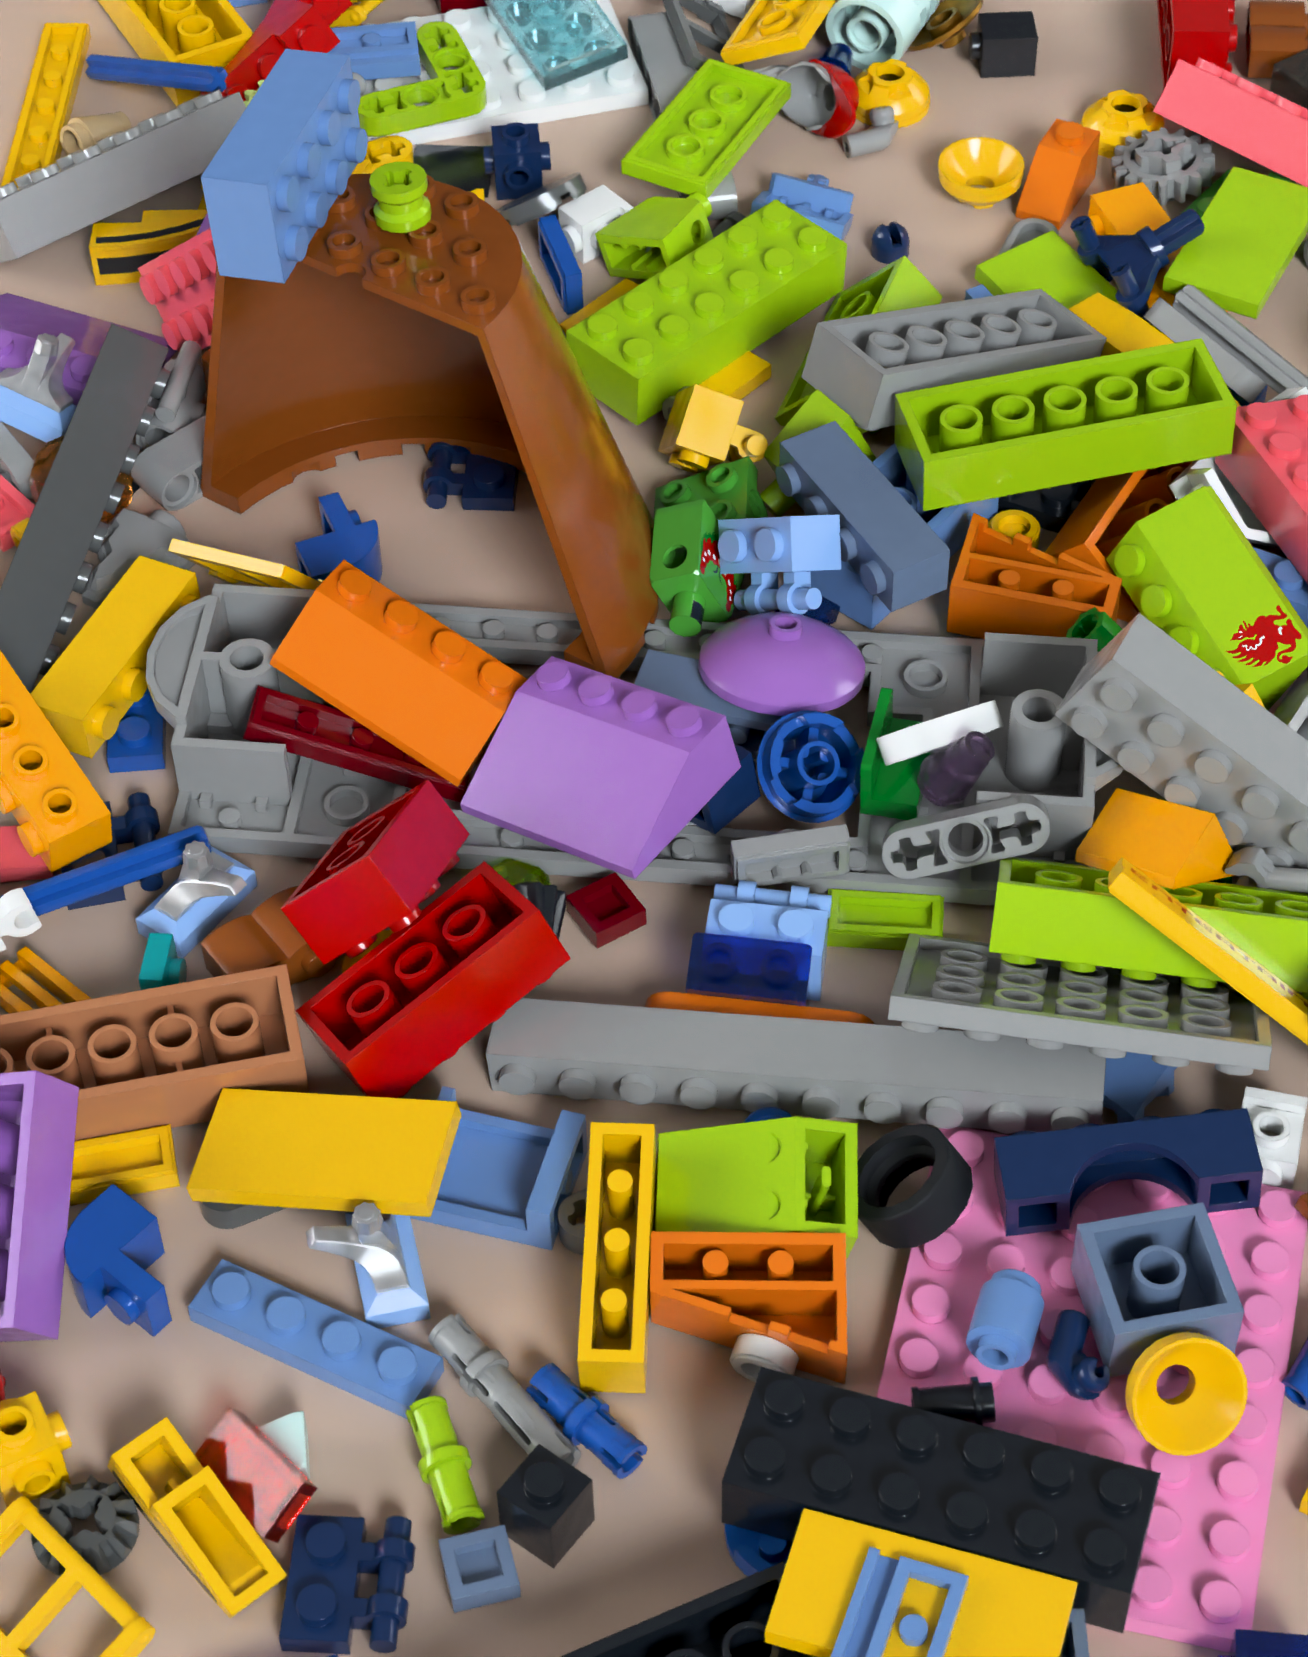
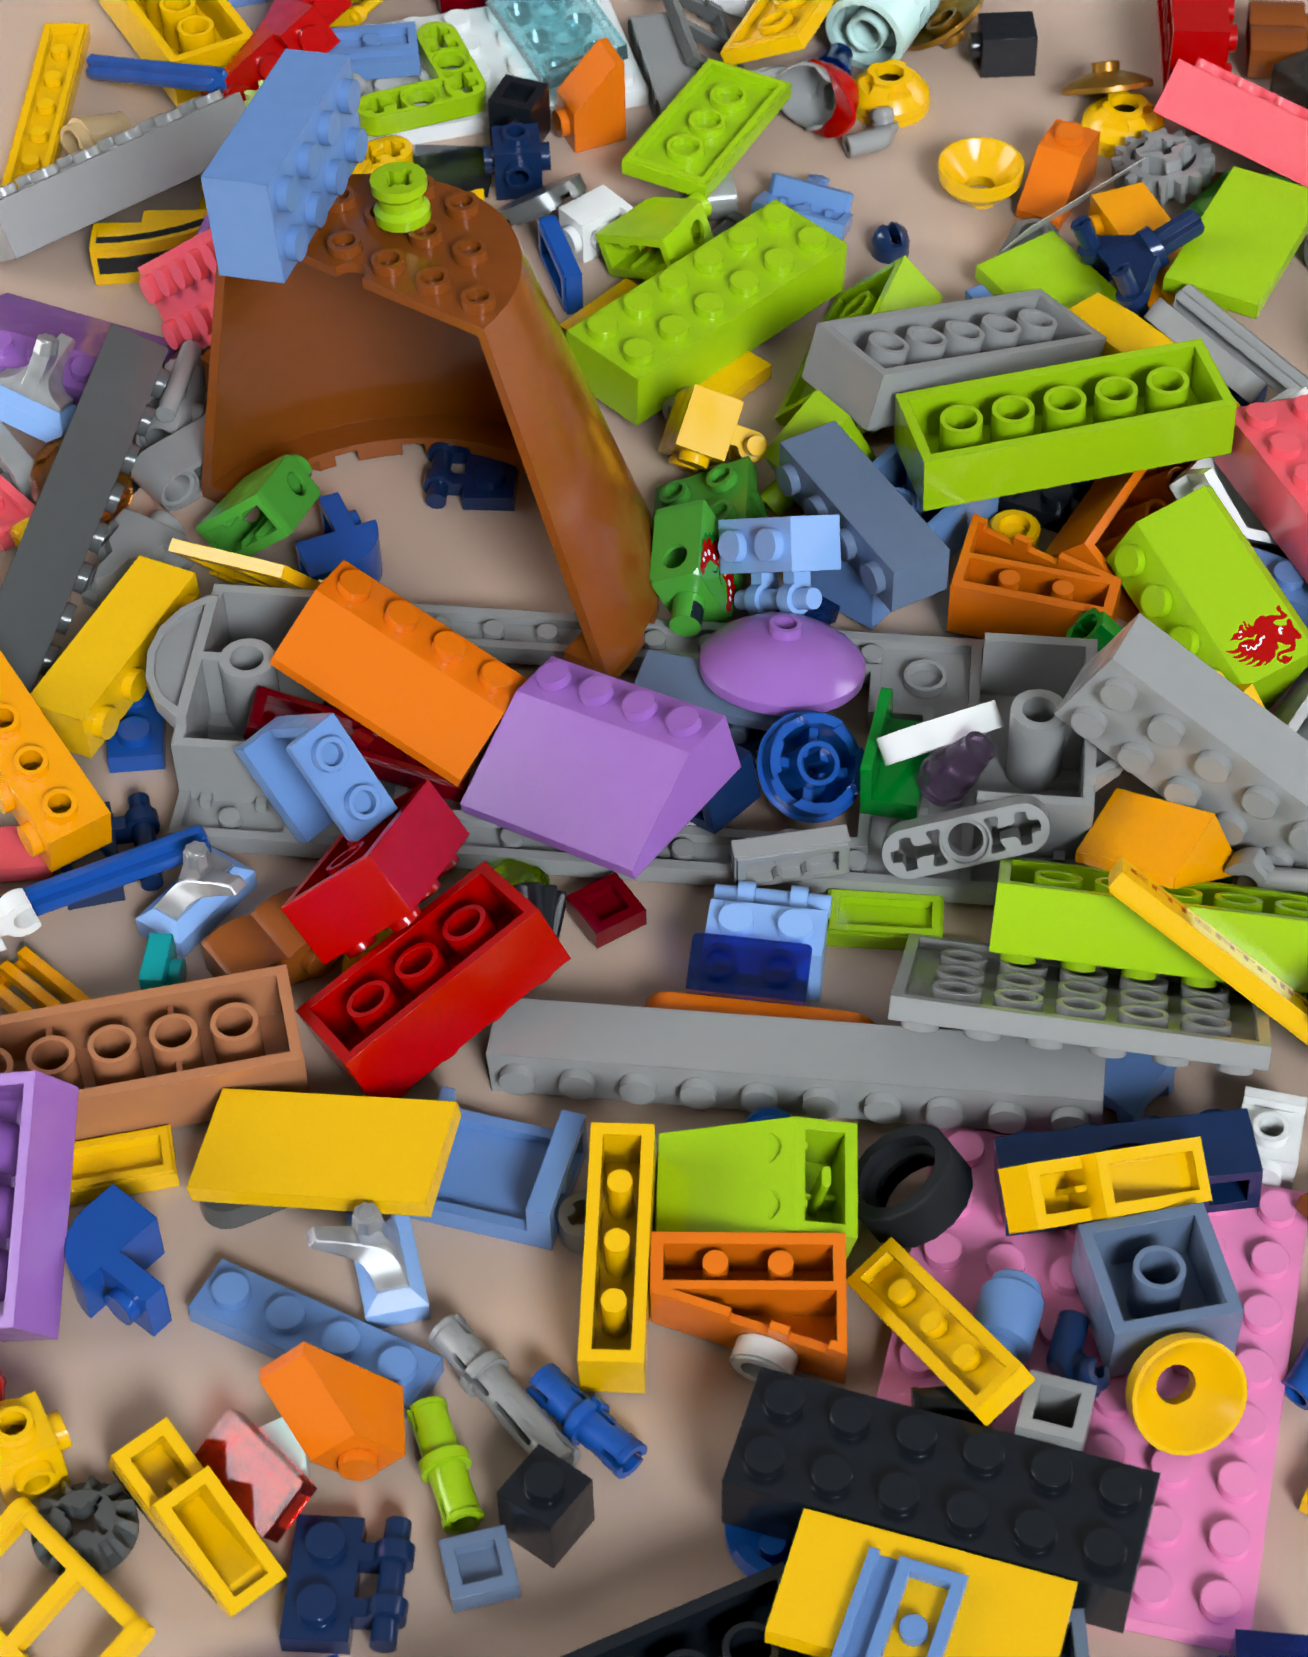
none -> bright green torso [195,454,320,557]
none -> medium blue panel [234,713,398,843]
none -> orange slope [259,1341,406,1482]
none -> black brick [488,74,551,145]
none -> orange slope [552,37,626,153]
none -> yellow plate [846,1237,1036,1427]
none -> yellow slope [998,1136,1213,1234]
none -> white sticker [1002,157,1146,251]
none -> light grey brick [1014,1369,1097,1453]
none -> pearl gold dish [1061,60,1154,95]

